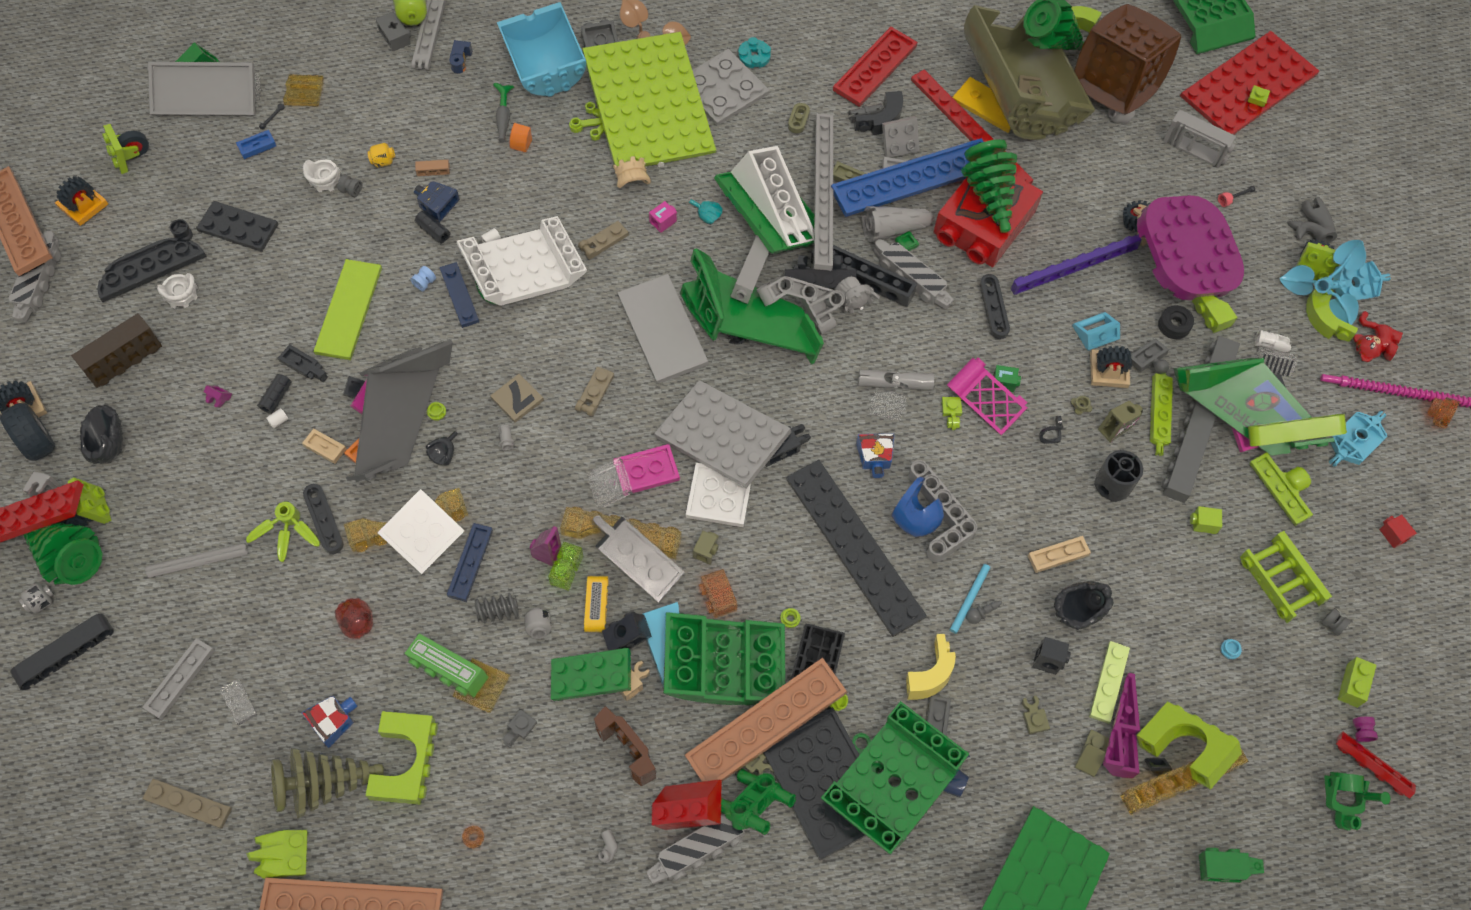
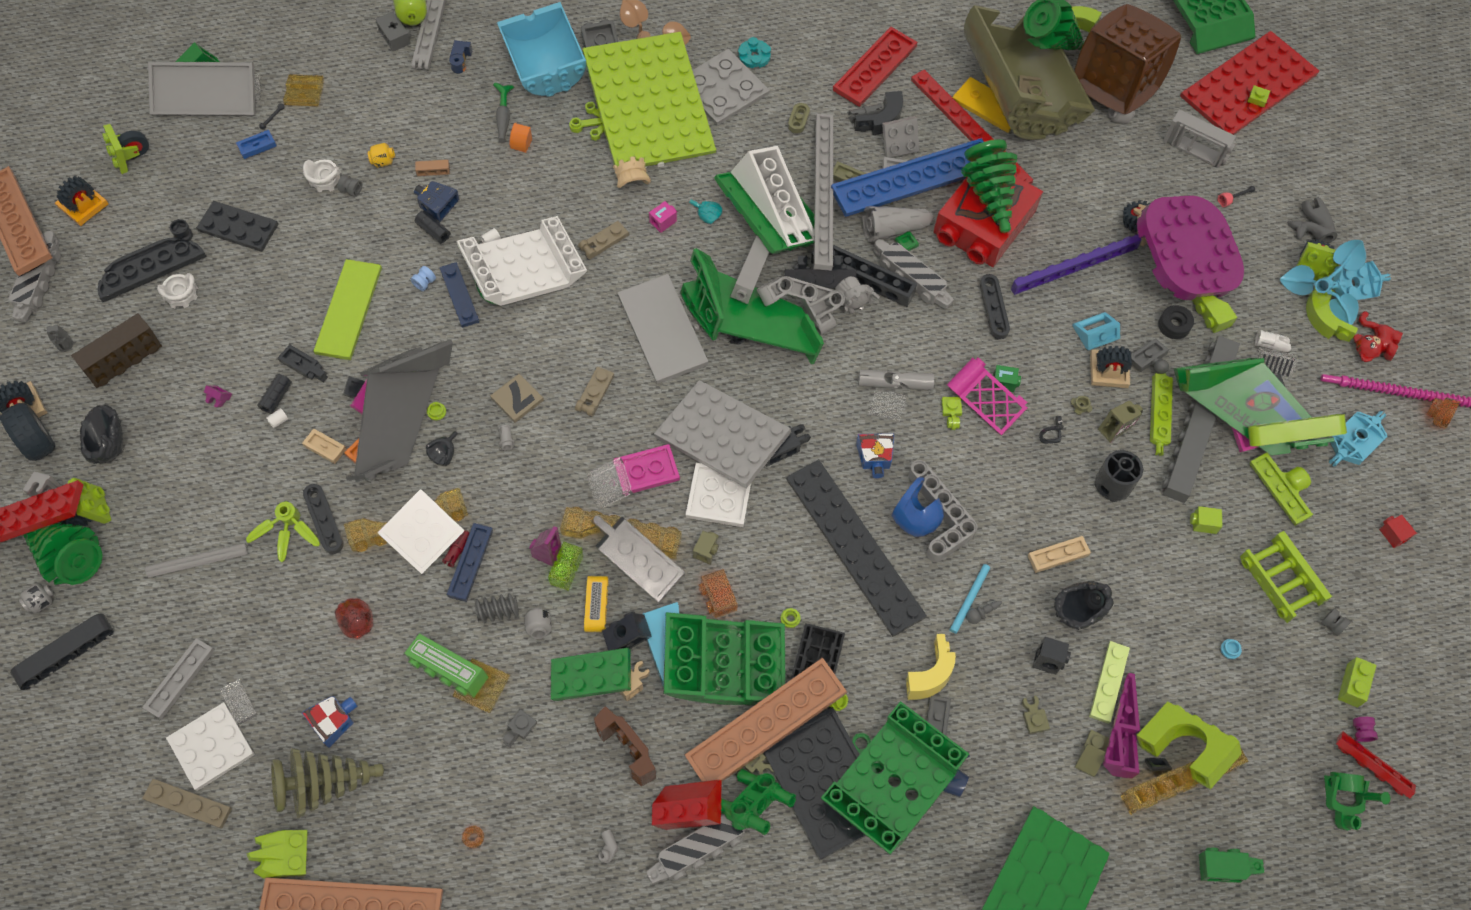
lime arch [365,711,438,805] -> none
none -> dark grey hinge [46,325,73,352]
none -> white plate [166,702,255,791]
none -> dark red axle [442,530,469,567]

